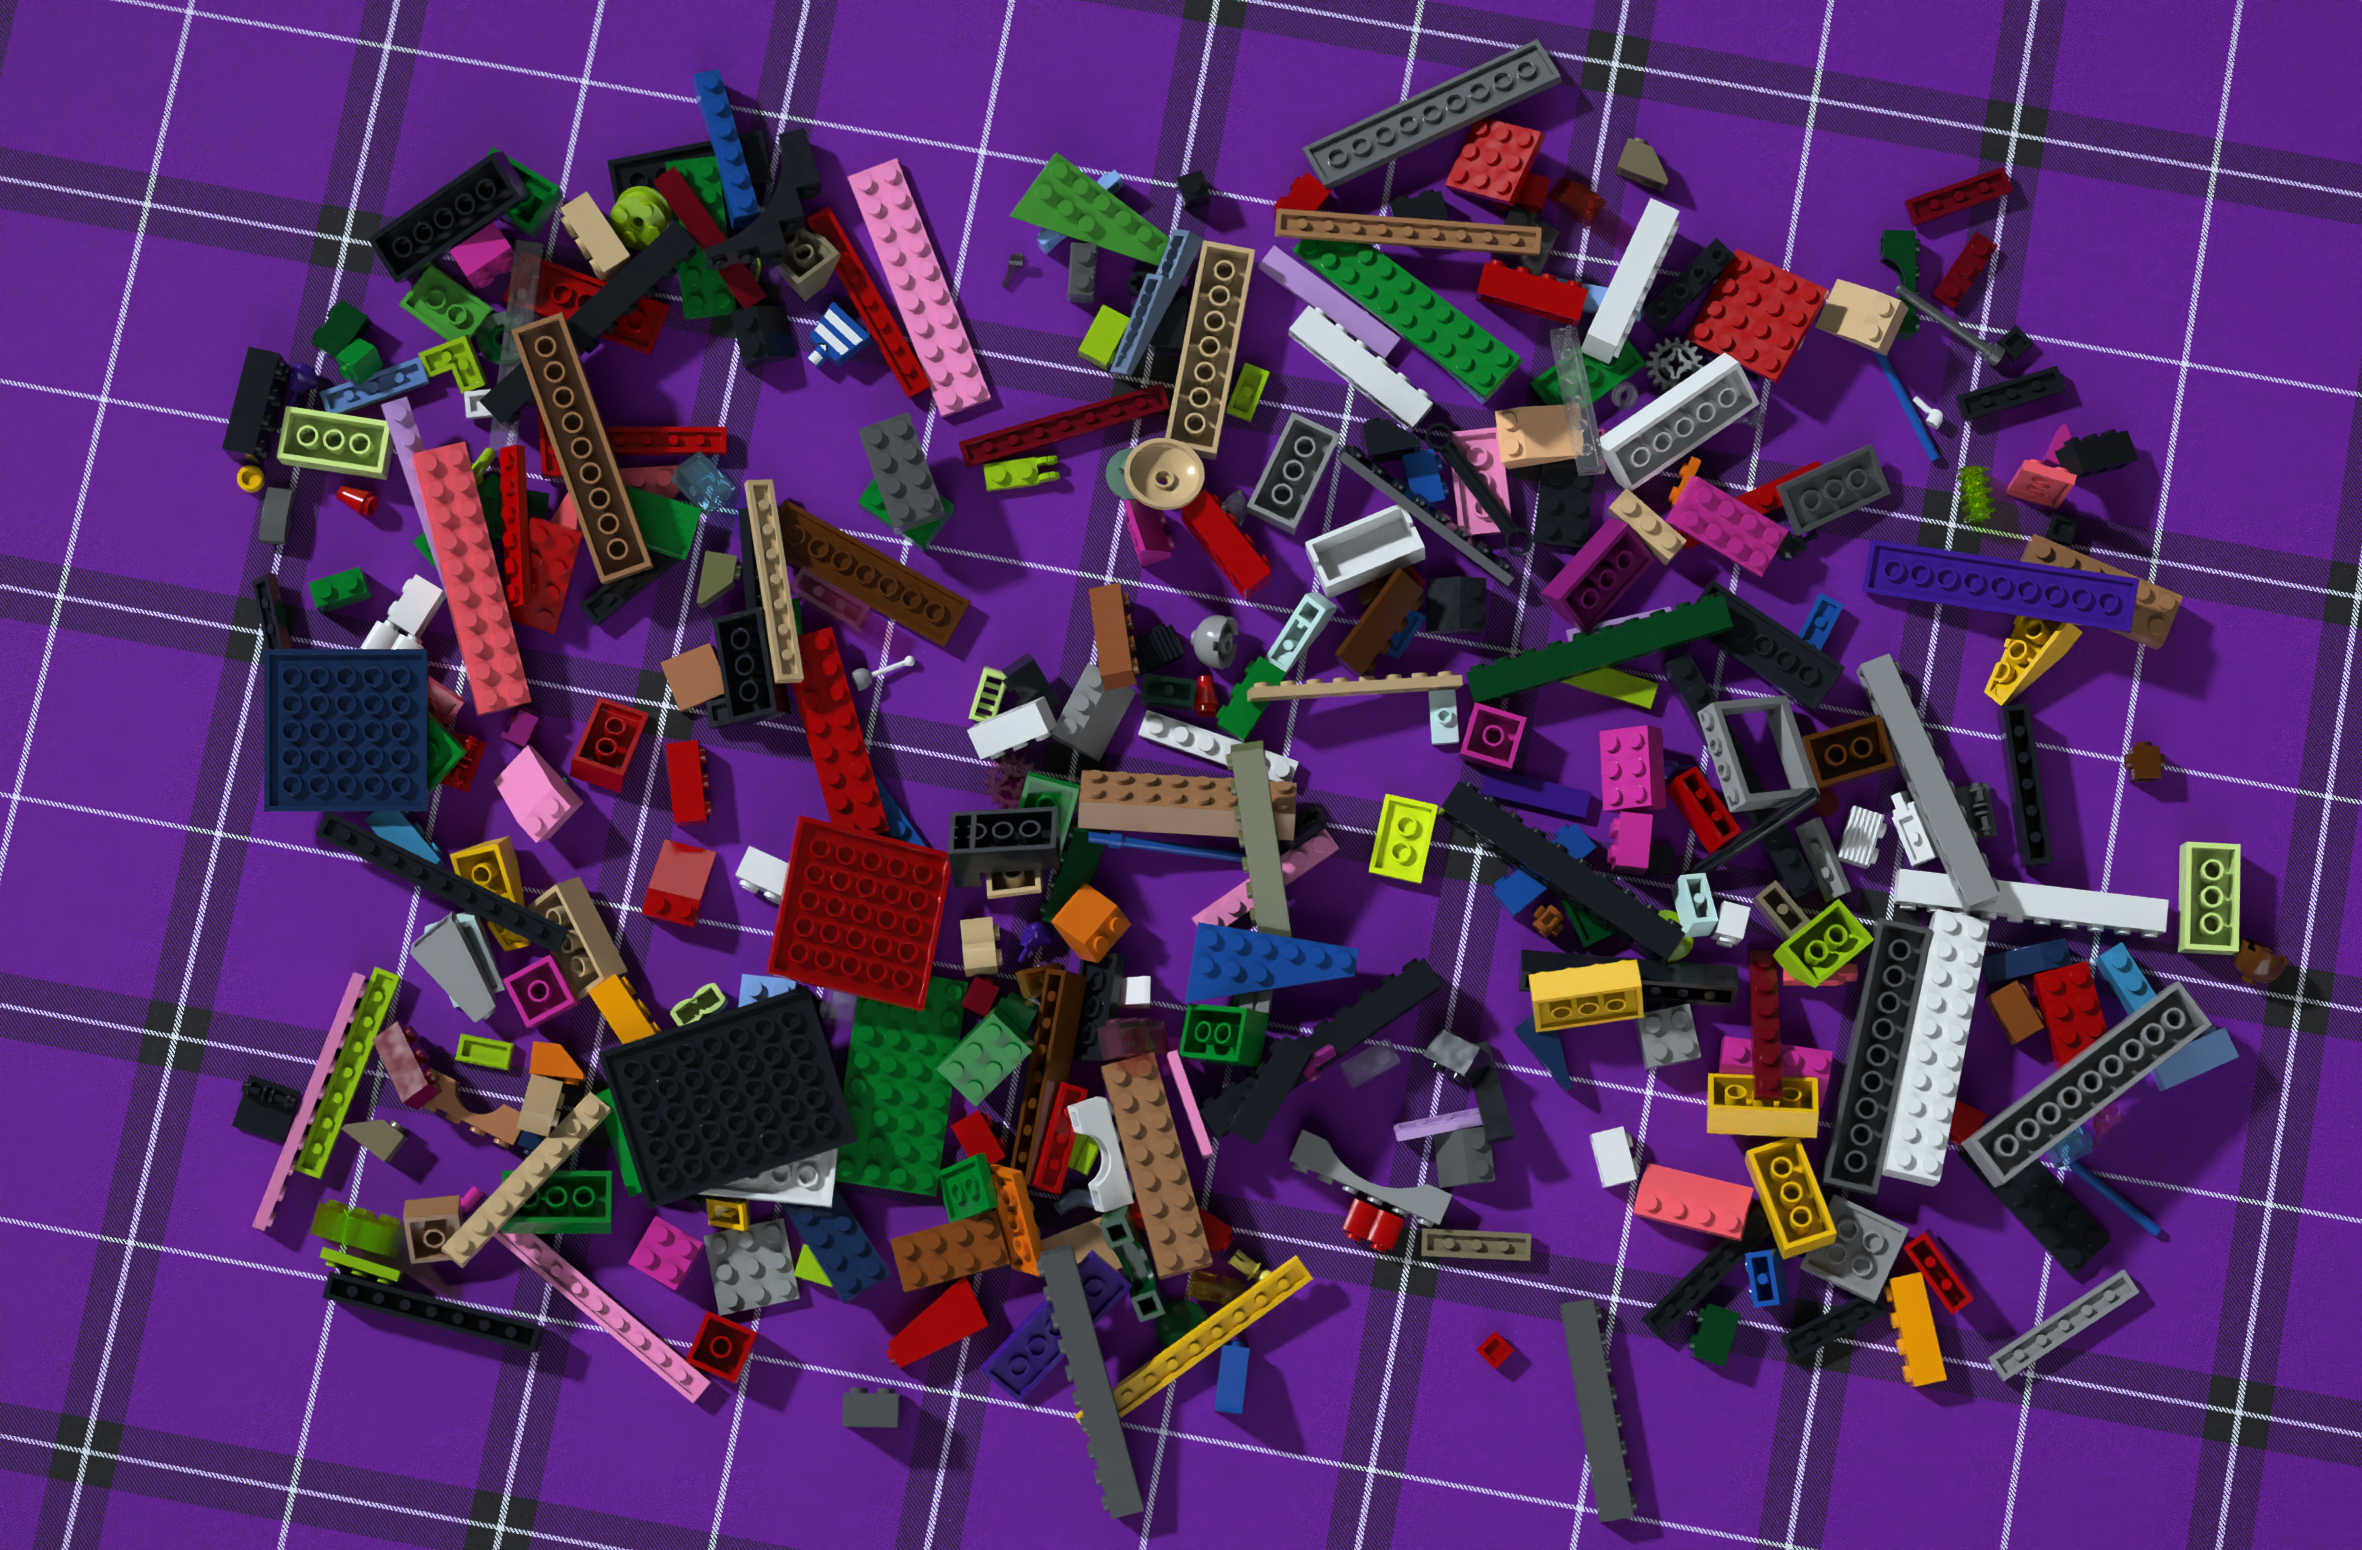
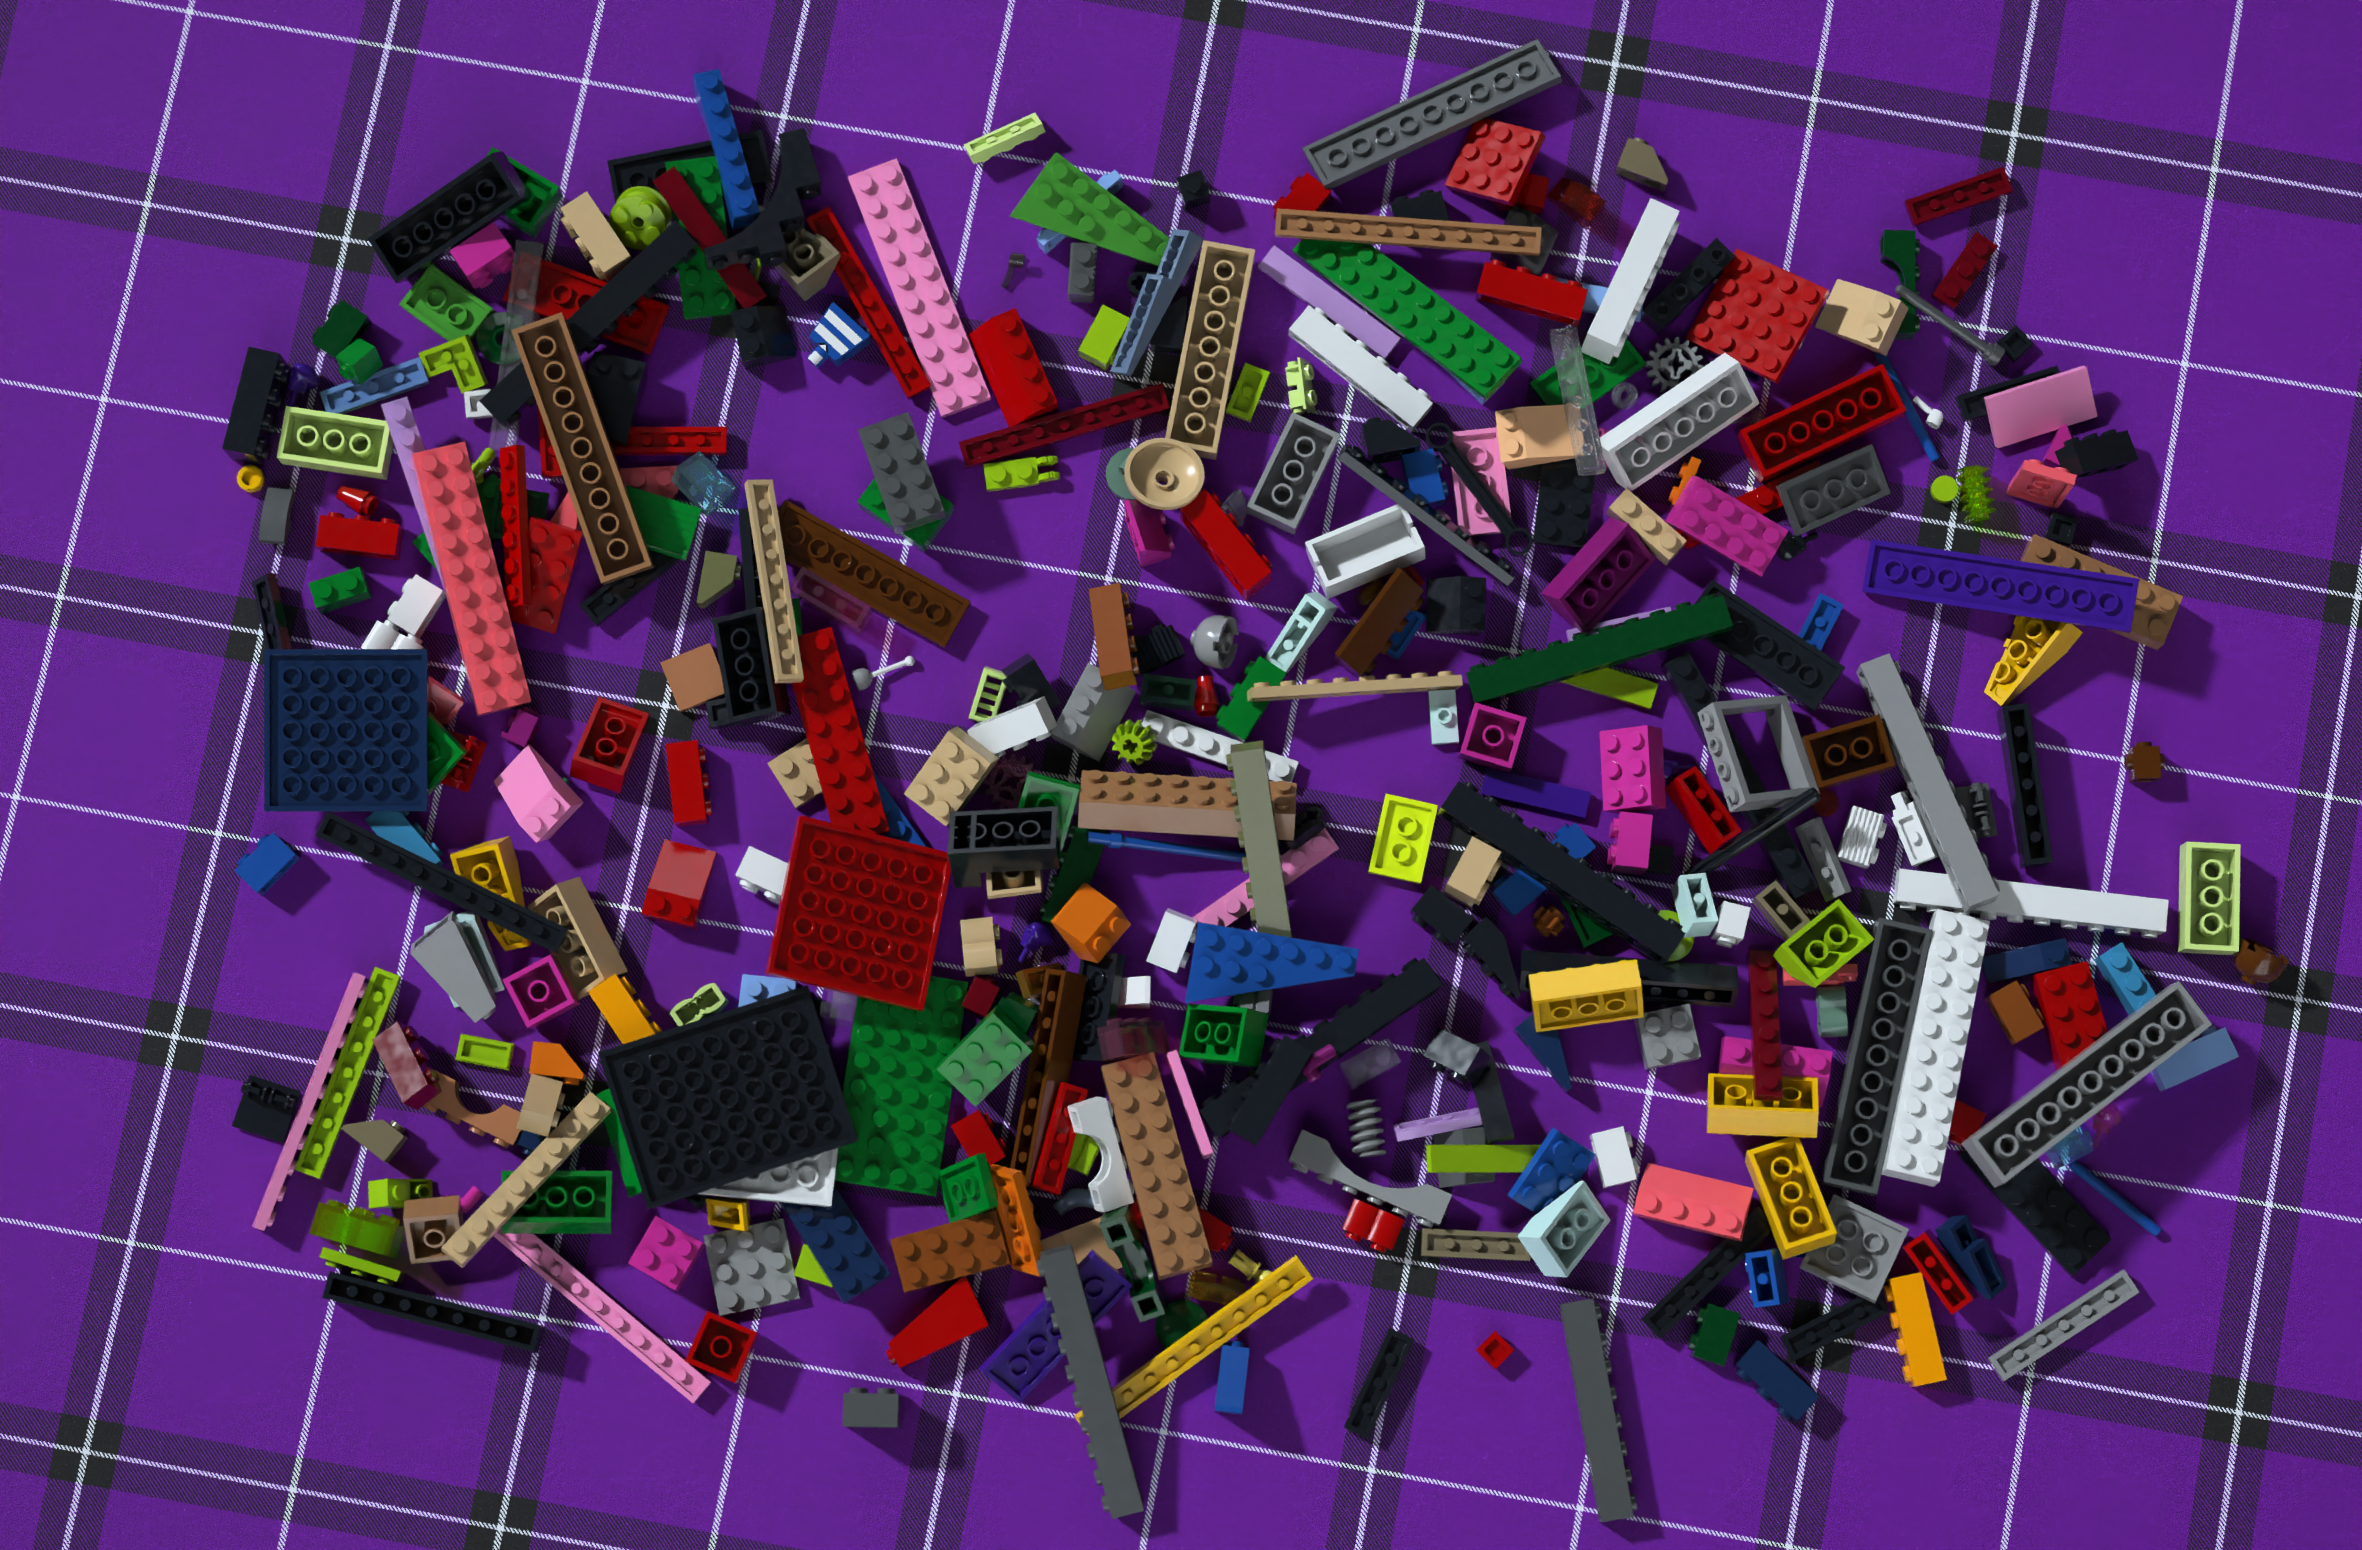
none -> blue brick [234,832,300,896]
none -> red brick [315,512,404,561]
none -> lime slope [368,1179,433,1209]
none -> black slope [587,351,647,446]
none -> tan plate [767,739,823,809]
none -> tan brick [904,726,1000,826]
none -> yellowish green plate [964,113,1045,164]
none -> red slope [968,308,1059,427]
none -> lime gear [1111,719,1158,765]
none -> white brick [1146,908,1198,973]
none -> yellowish green hinge [1285,357,1317,415]
none -> black plate [1343,1328,1414,1439]
none -> light grey piece [1346,1100,1386,1157]
none -> black brick [1410,885,1474,946]
none -> lime tile [1426,1145,1541,1173]
none -> tan brick [1442,836,1502,909]
none -> black slope [1461,916,1520,1000]
none -> blue plate [1508,1127,1596,1214]
none -> light aqua slope [1517,1181,1611,1277]
none -> dark blue brick [1734,1340,1820,1421]
none -> red brick [1736,364,1907,484]
none -> sand green axle [1816,985,1848,1038]
none -> lime tile [1930,475,1958,503]
none -> dark blue slope [1935,1215,2008,1300]
none -> bright pink tile [1984,365,2098,448]

